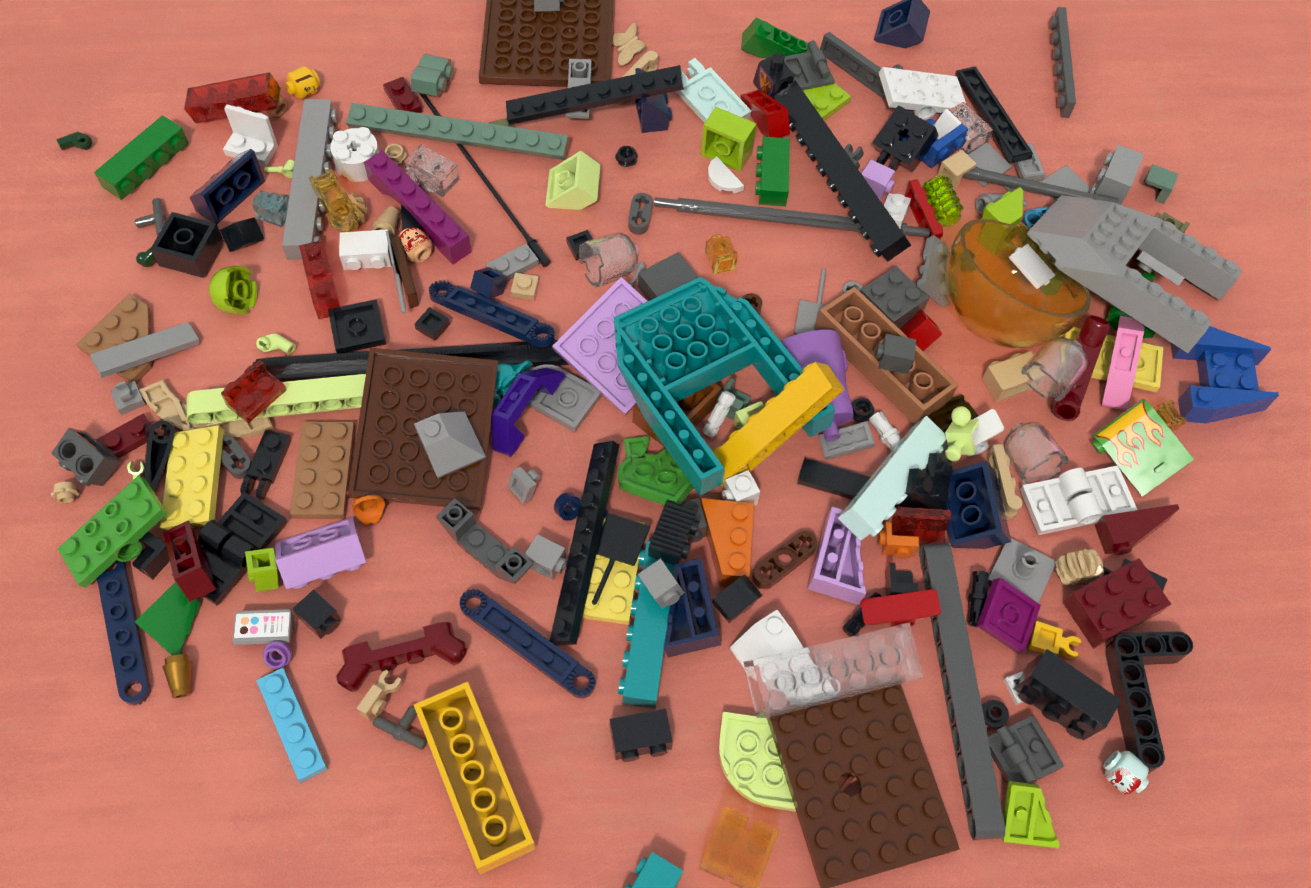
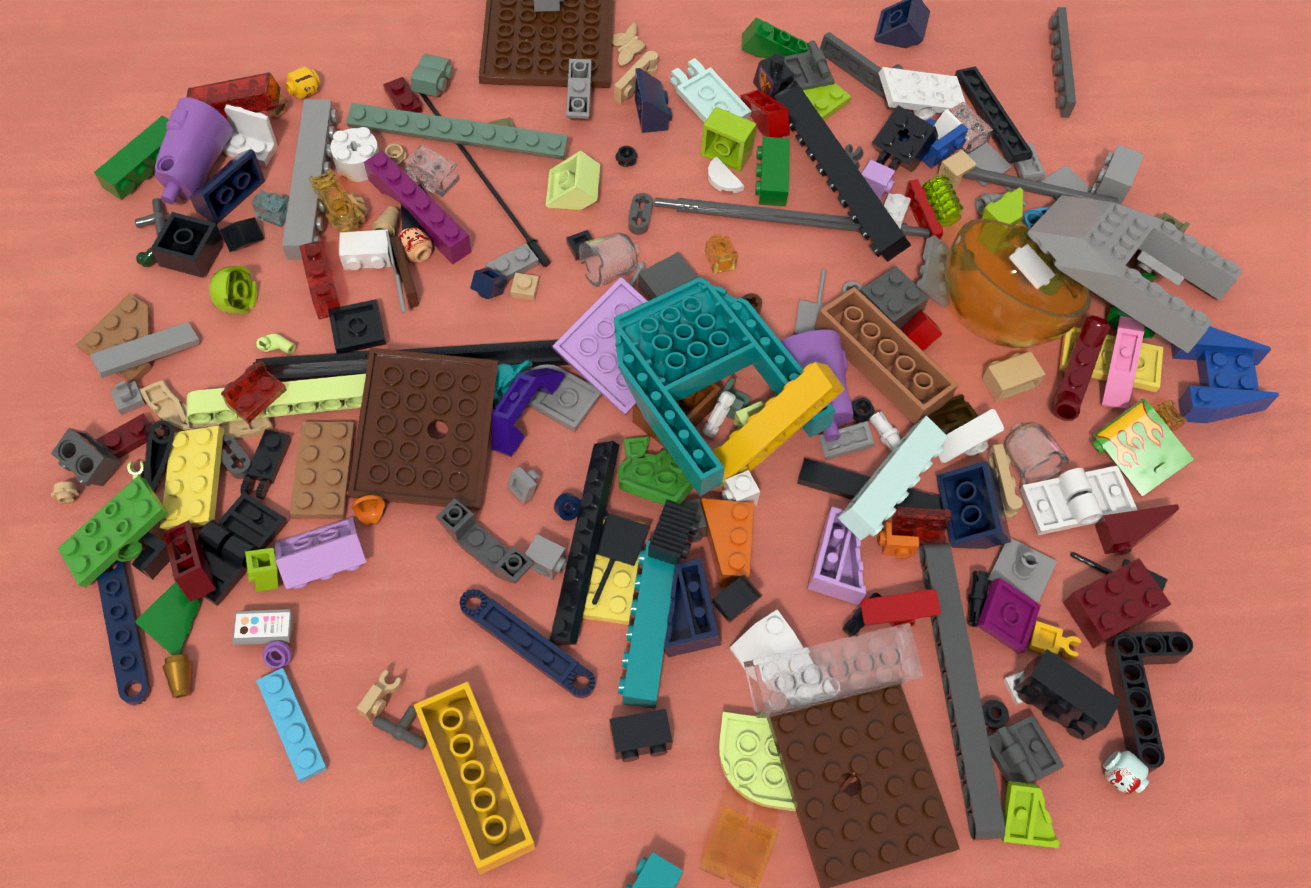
dark green arm [56,132,92,150] -> none
yellowish green hand [264,160,295,178] -> none
black brick [293,589,341,639] -> none
dark red plate [336,622,467,692] -> none
black plate [414,307,450,341] -> none
light grey slope [414,411,486,479] -> none
dark blue plate [429,280,555,347] -> none
black plate [506,65,684,125] -> none
light grey brick [638,558,685,609] -> none
reddish brown beam [753,531,817,589] -> none
dark grey brick [875,334,916,374] -> none
black panel [885,563,918,596] -> none
black plate [905,453,953,511] -> none
yellowish green piece [945,406,979,461] -> none
clear cylinder [1021,337,1088,401] -> none
tan gear [1055,549,1104,586] -> none
sand green panel [1144,164,1179,204] -> none
none -> medium lavender torso [155,97,234,205]

